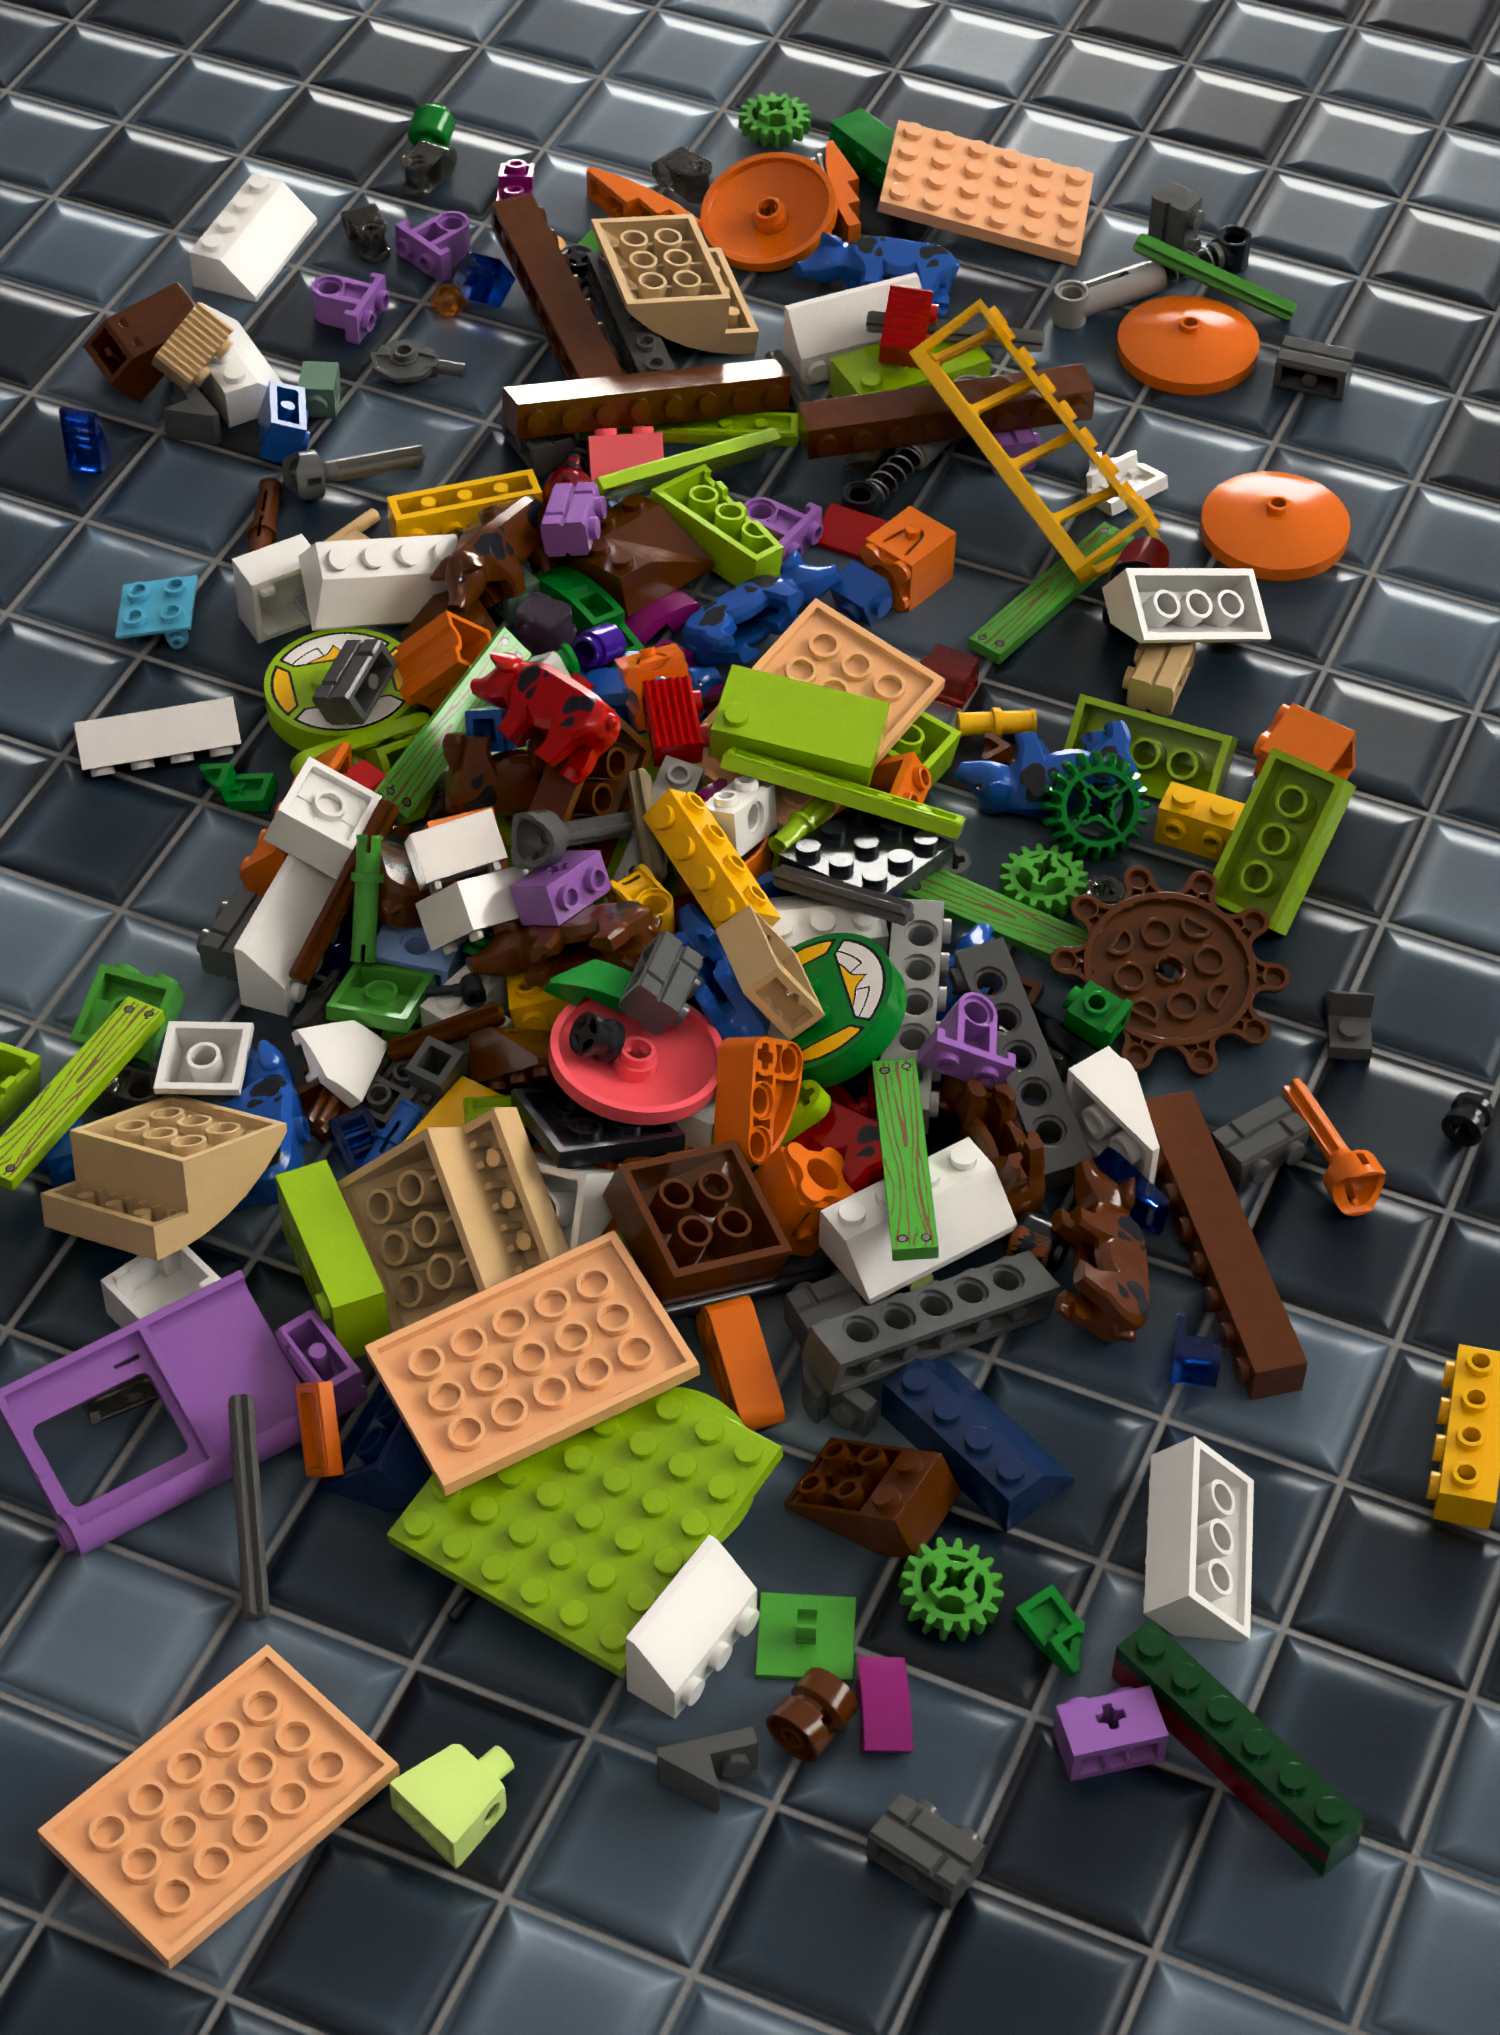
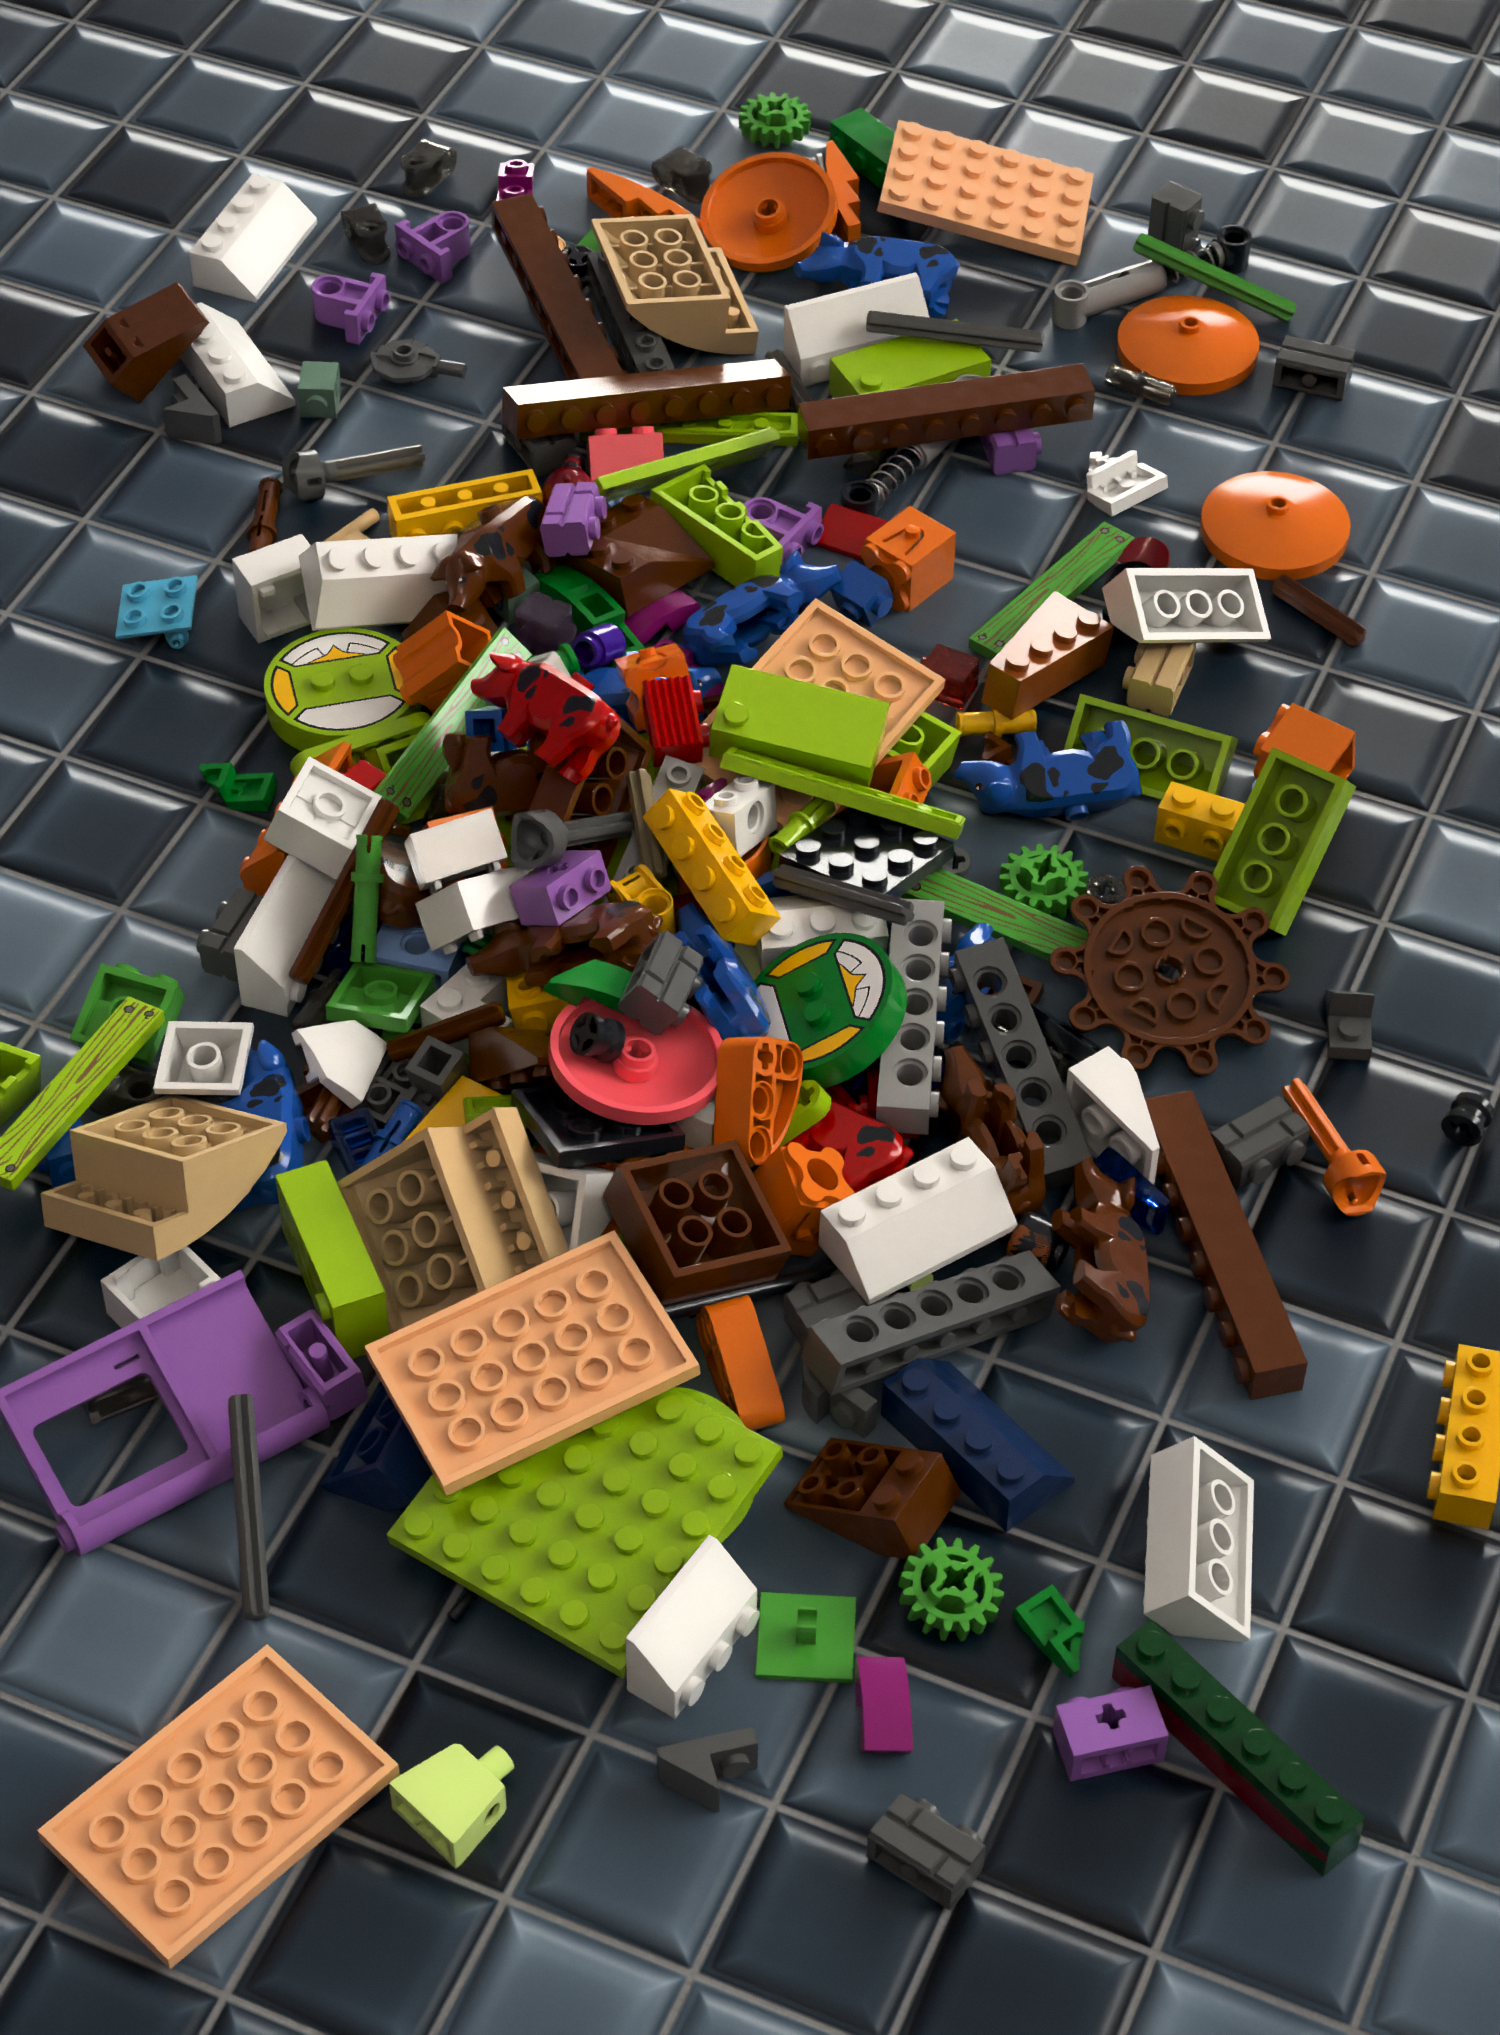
clear blue slope [59,406,111,474] -> none
white slope [73,697,241,777] -> none
tan brick [151,302,234,391] -> none
blue brick [258,380,310,464] -> none
orange tile [295,1381,344,1477] -> none
dark grey brick [312,639,398,725] -> none
green head [408,103,455,155] -> none
black hand [426,973,487,1007] -> none
clear orange plate [431,284,466,316] -> none
clear blue brick [452,251,516,308] -> none
tan window [715,905,825,1041] -> none
reddish brown wheel [766,1667,858,1762] -> none
bright green tile [872,1058,939,1261] -> none
red brick [878,285,939,370] -> none
yellow window [909,298,1162,584] -> none
medium lavender pin [917,992,1016,1091] -> none
green gear [1040,750,1150,860] -> none
green brick [1062,980,1133,1050] -> none
clear blue panel [1170,1313,1221,1388] -> none
none -> dark orange wedge [981,591,1115,720]
none -> clear smoke axle [1105,363,1177,406]
none -> reddish brown axle [1272,575,1367,647]

